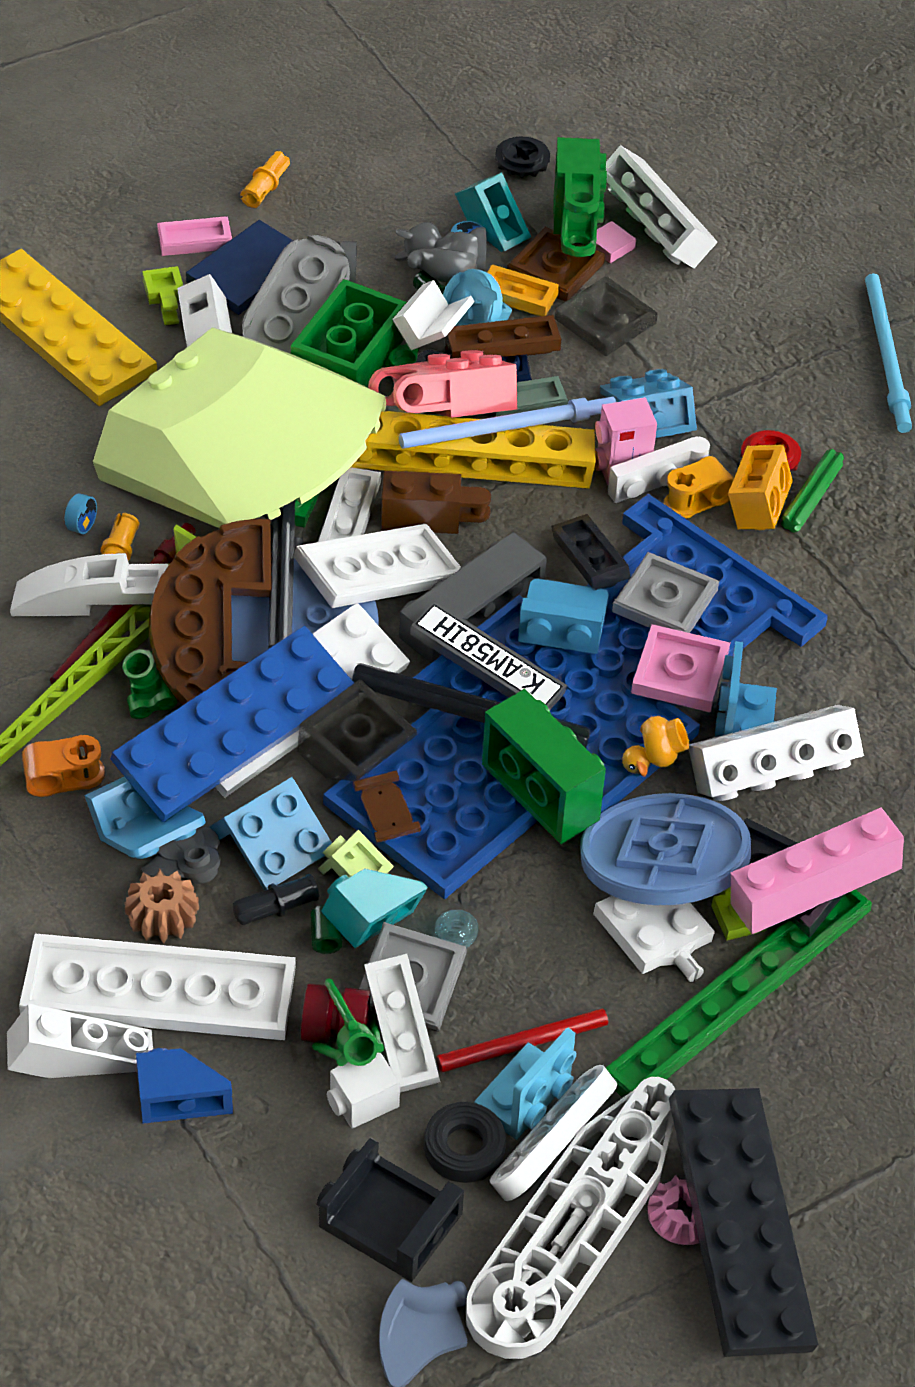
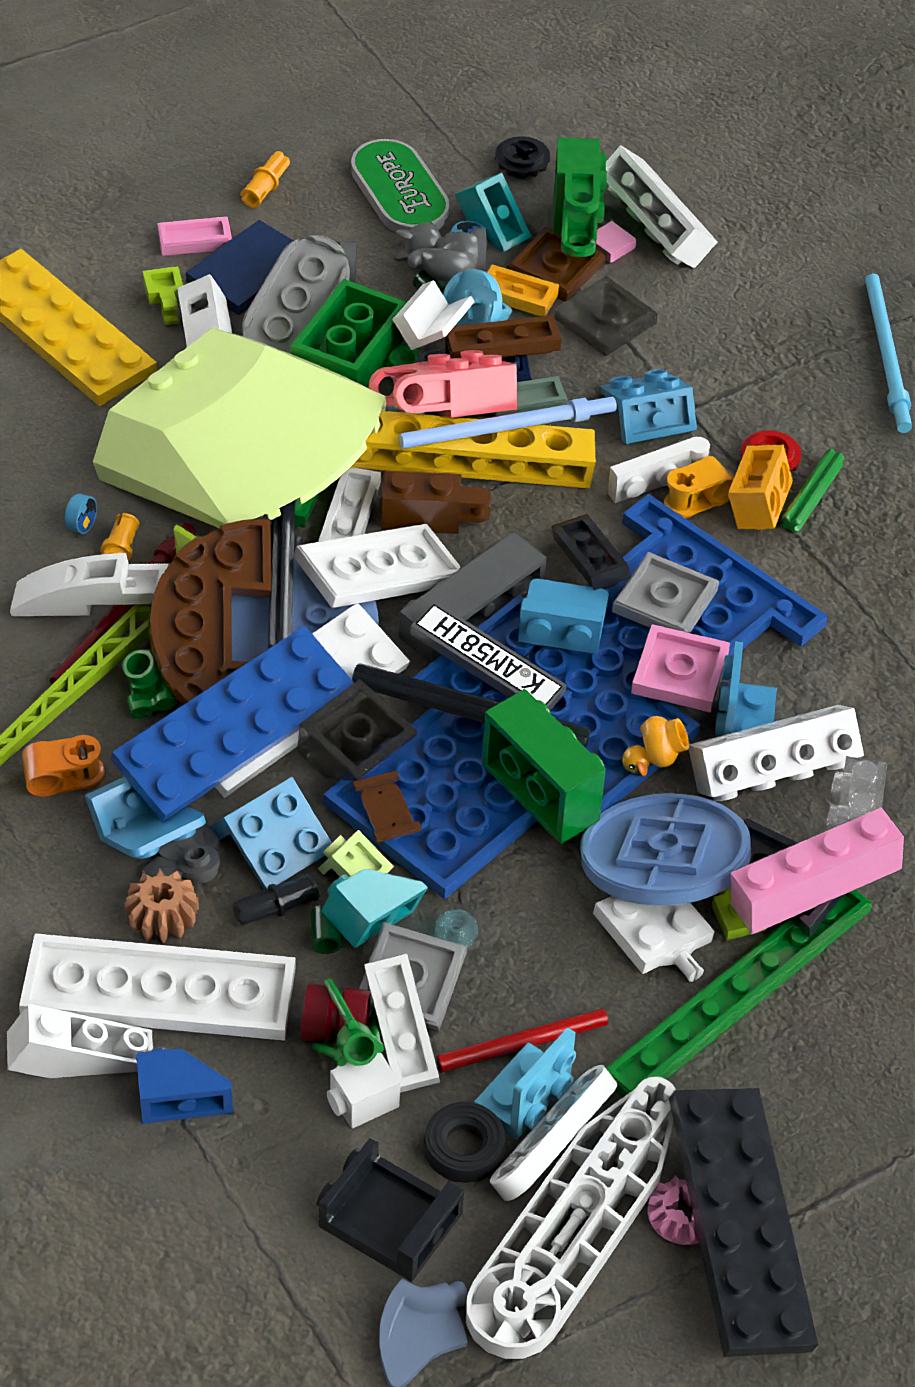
bright pink brick [595,397,657,485] -> none
none -> green tile [351,139,449,232]
none -> clear brick [826,756,887,829]

